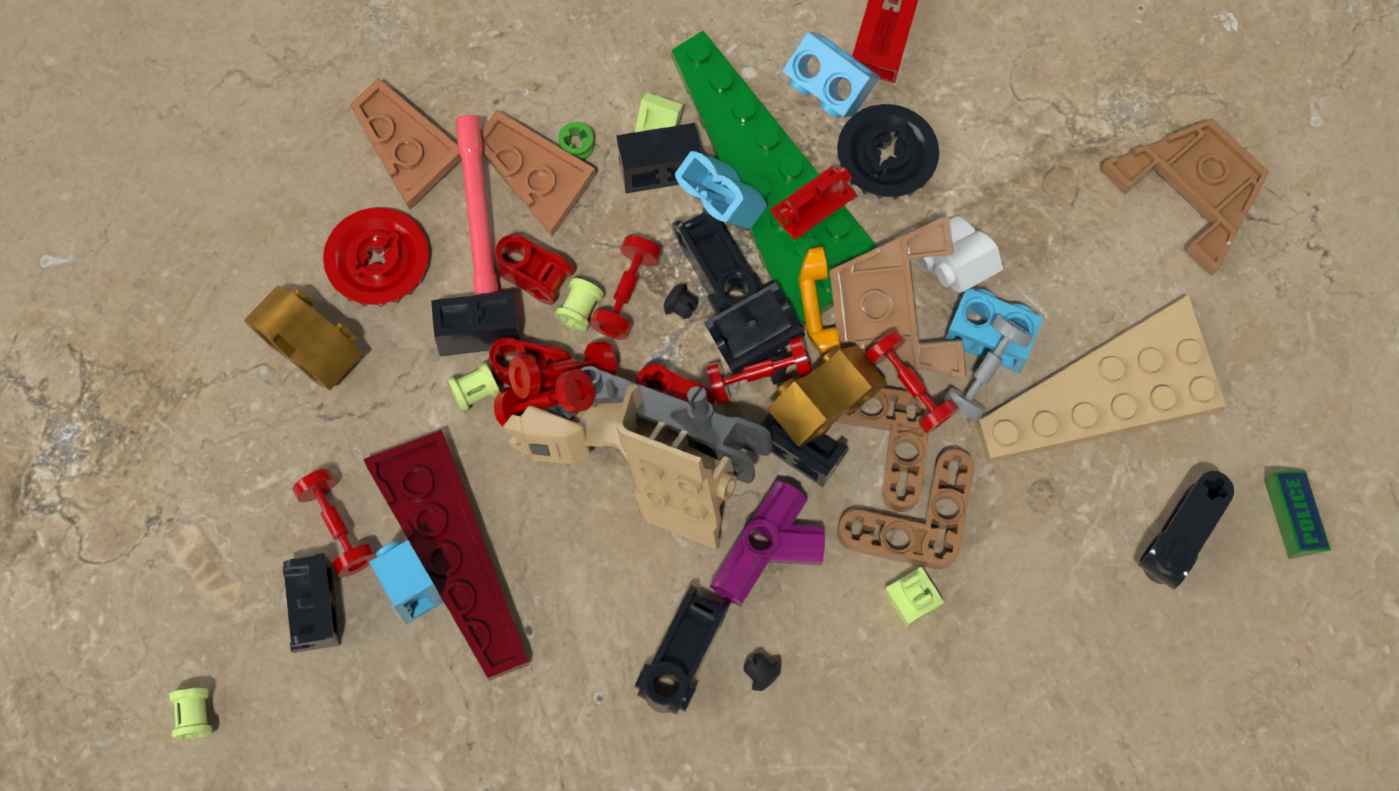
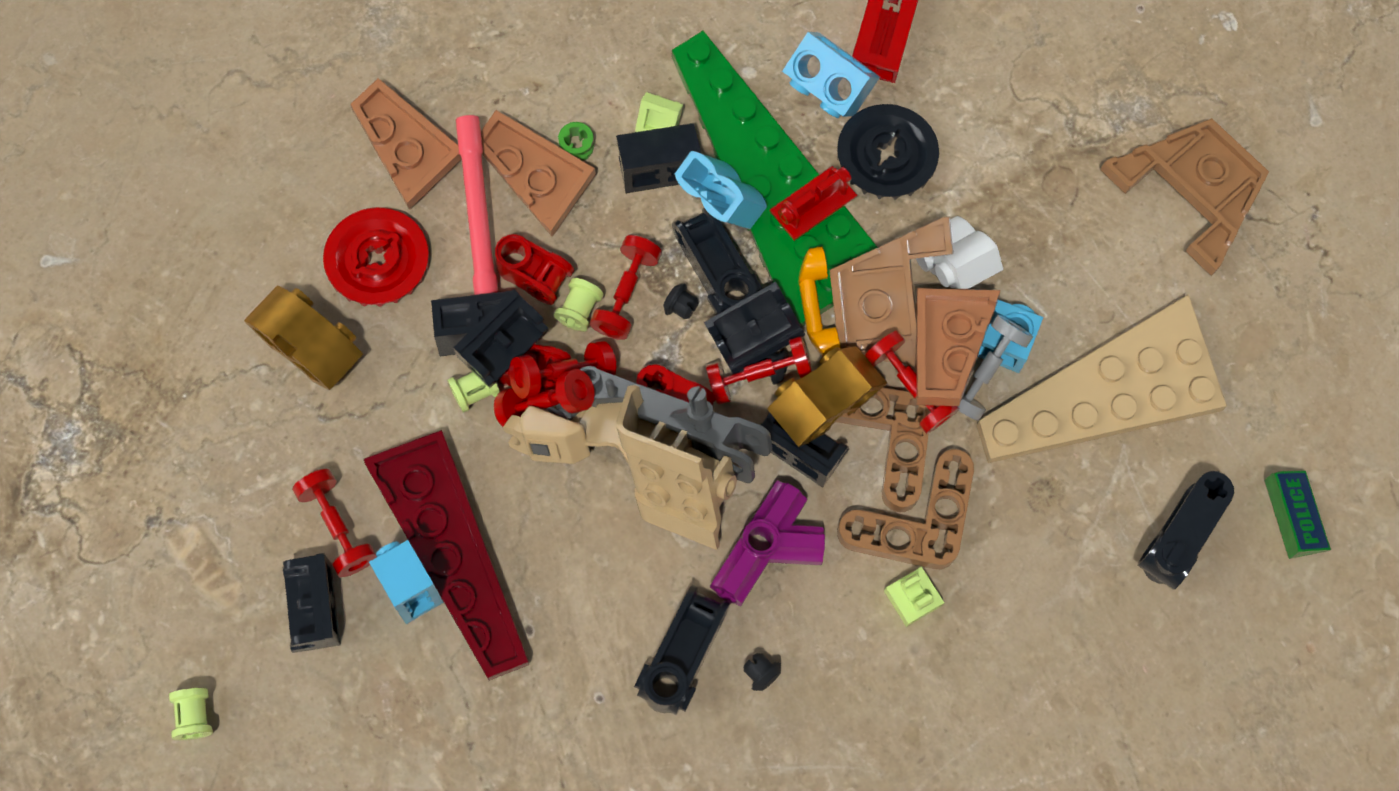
none -> black hinge [453,289,549,388]
none -> nougat wing [916,288,1001,406]

